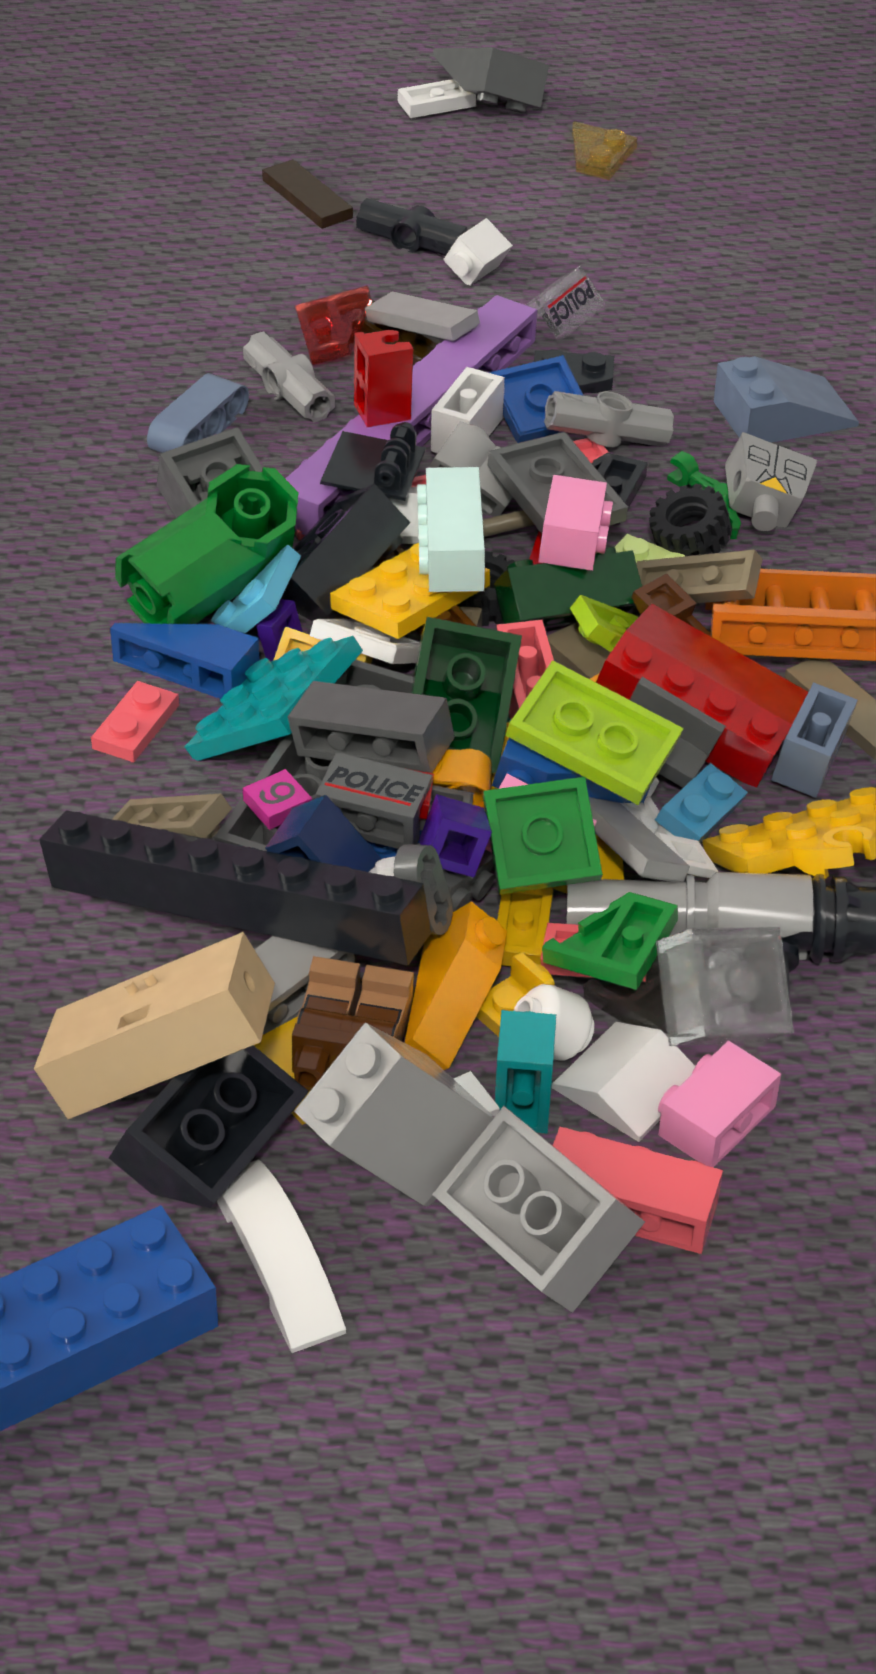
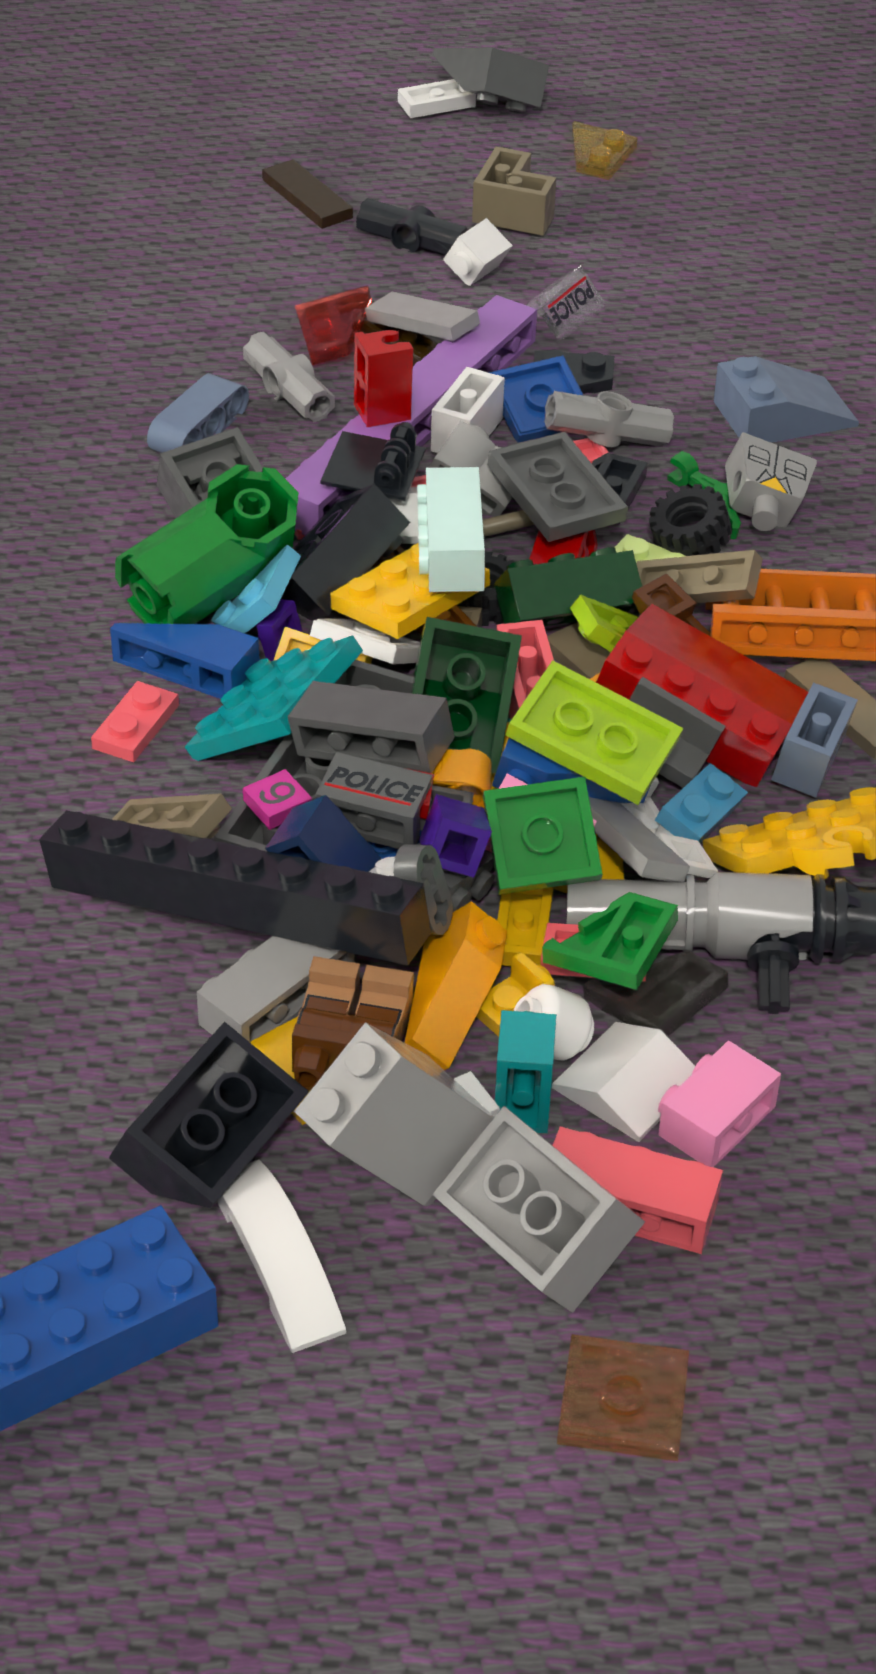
tan brick [34,932,275,1119] -> none
bright pink brick [538,475,613,571] -> none
clear brick [656,927,794,1046] -> none
none -> dark tan brick [472,146,556,236]
none -> clear orange tile [557,1334,689,1461]

